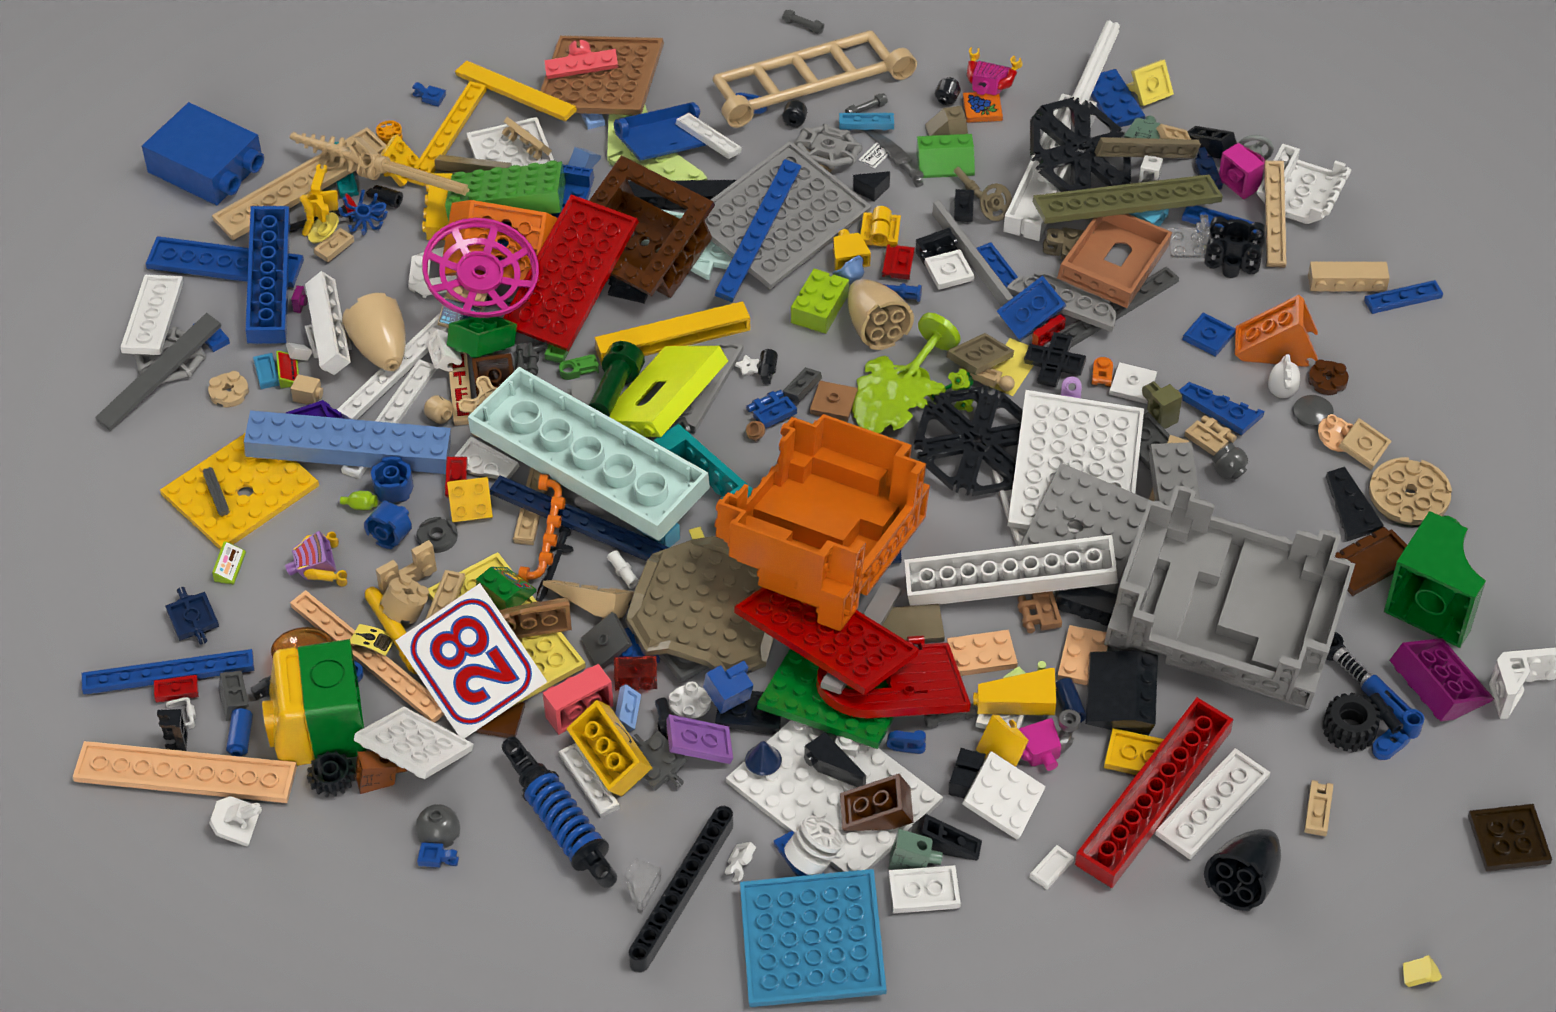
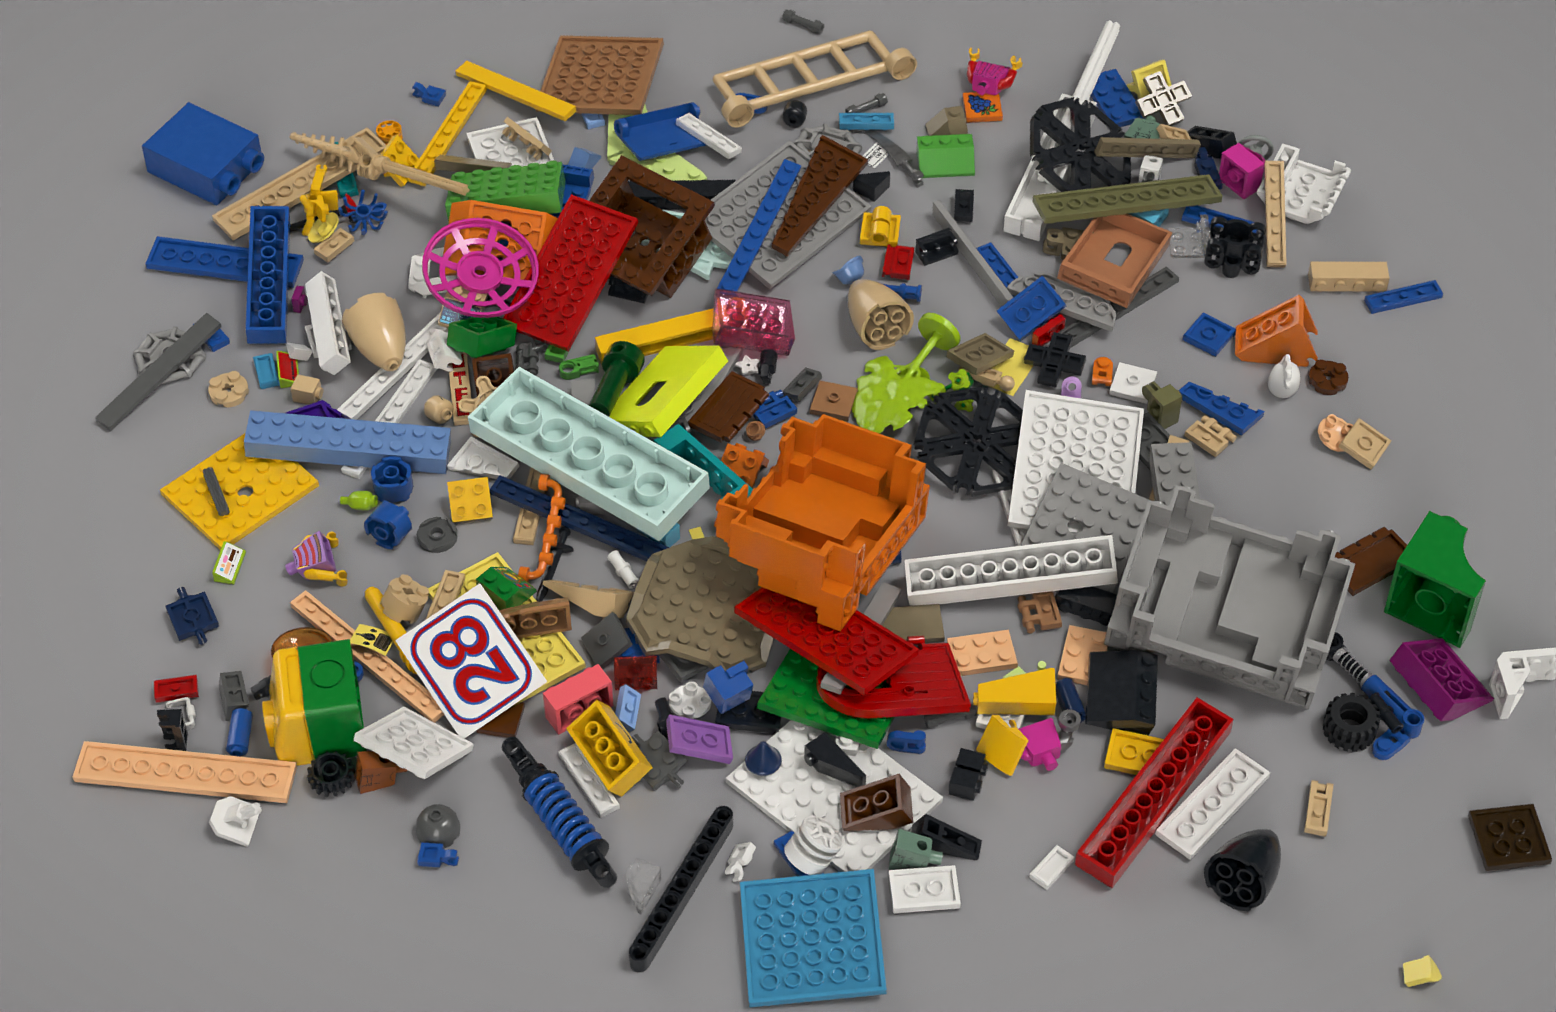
blue plate [82,649,255,695] -> none
white plate [121,275,183,355] -> none
black hinge [366,185,403,208] -> none
tan plate [376,540,437,595] -> none
yellow brick [422,173,452,240] -> none
red plate [445,457,468,497] -> none
coral plate [545,40,618,79] -> none
lime piece [791,268,849,334] -> none
yellow torso [833,229,871,271] -> none
white plate [925,249,974,290] -> none
black head [934,77,961,105] -> none
dark tan dish [954,167,1012,221] -> none
white plate [962,751,1046,840] -> none
dark grey piece [1212,443,1248,480] -> none
dark grey dish [1294,395,1334,426] -> none
black wing [1326,466,1384,542] -> none
tan plate [1369,457,1452,525] -> none
none -> reddish brown hinge [688,371,769,443]
none -> clear pink slope [712,289,795,356]
none -> orange bracket [721,443,769,488]
none -> reddish brown wing [772,135,868,257]
none -> plate [1135,71,1192,126]

